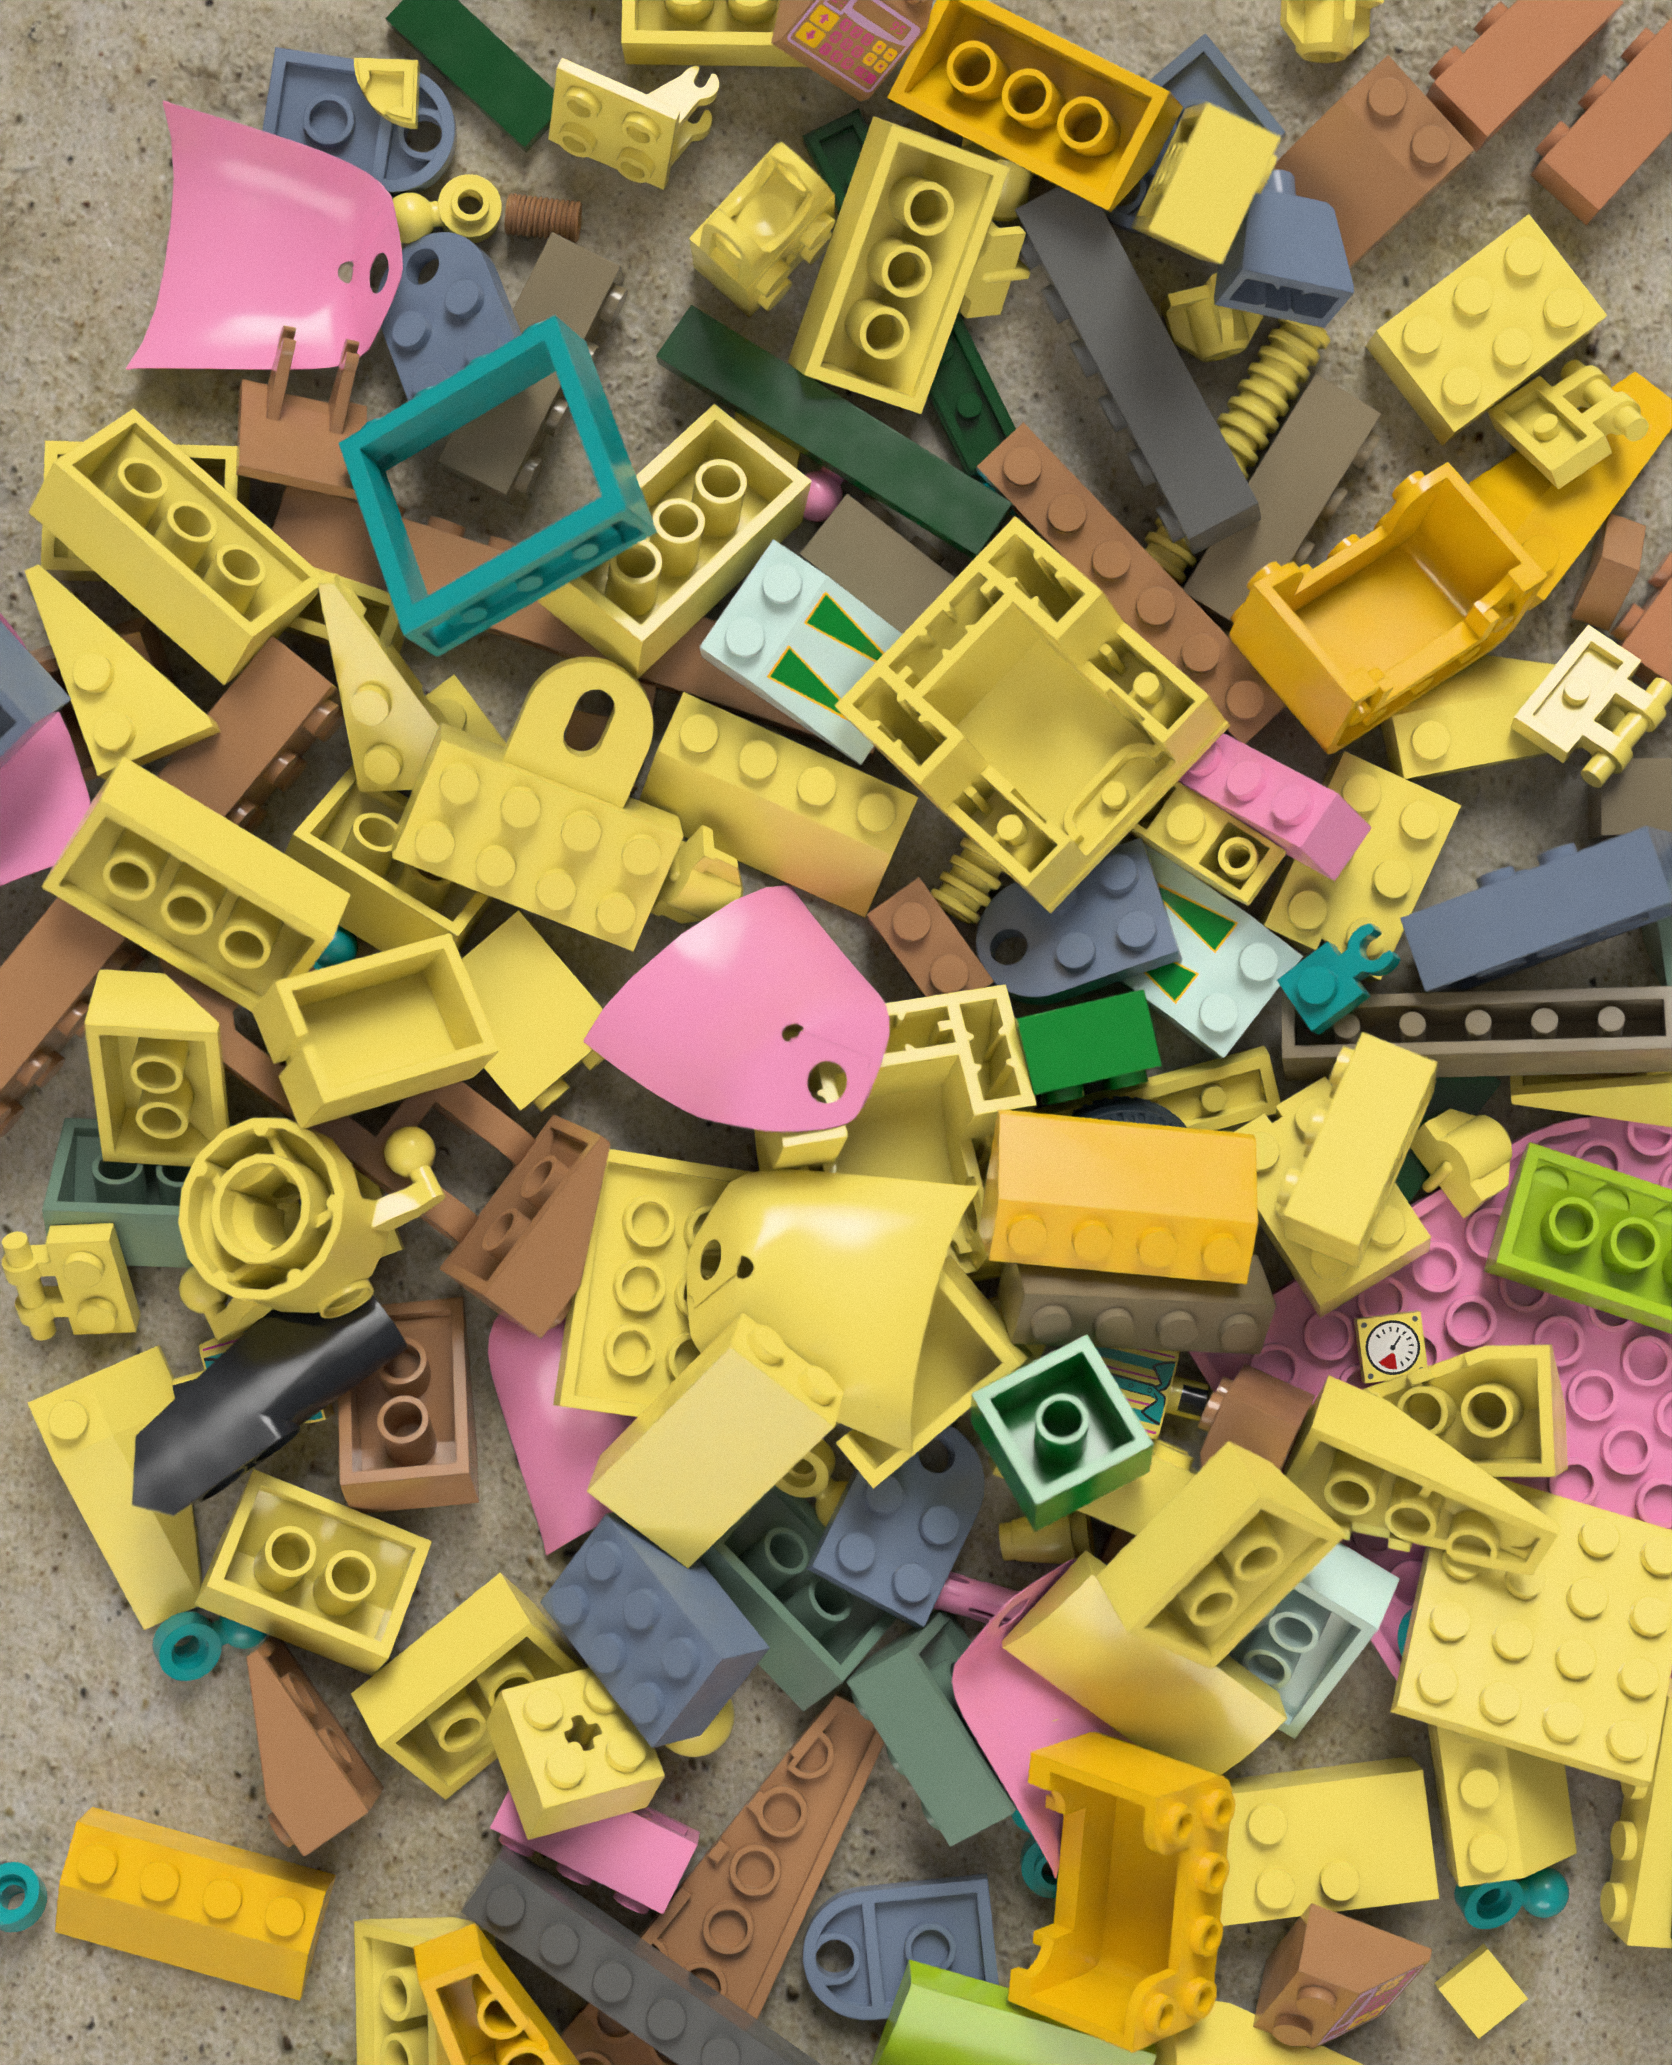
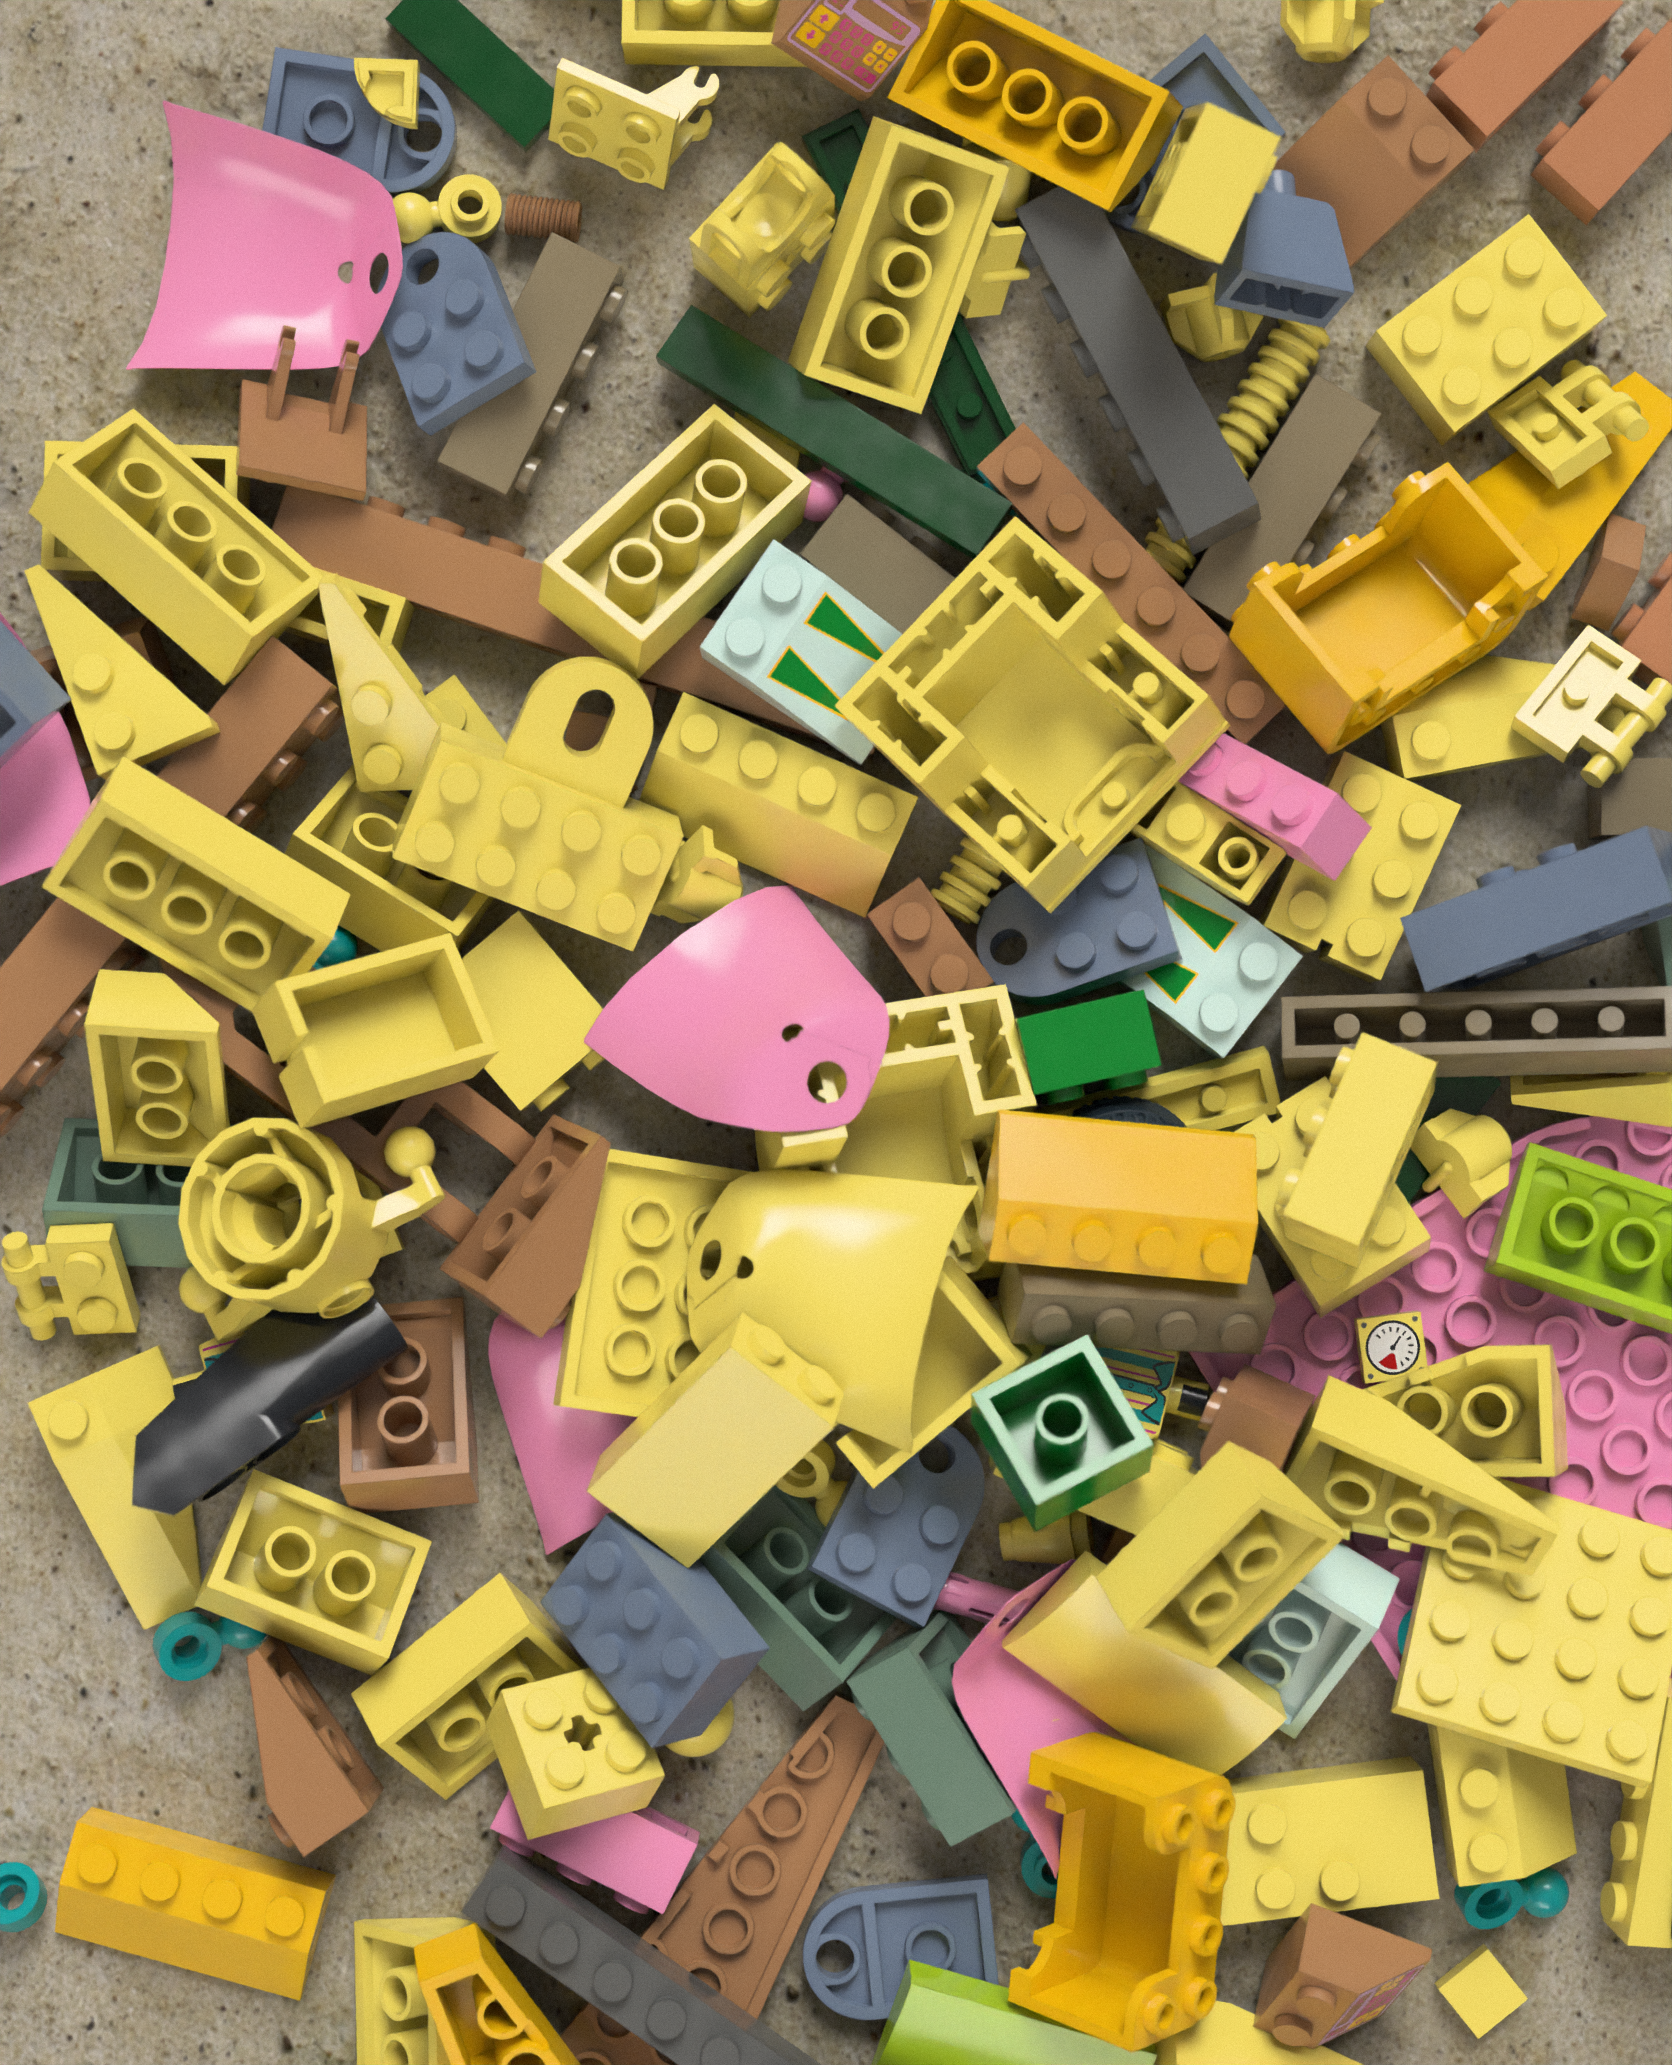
teal window [338,315,657,657] -> none
teal plate [1277,923,1401,1035] -> none

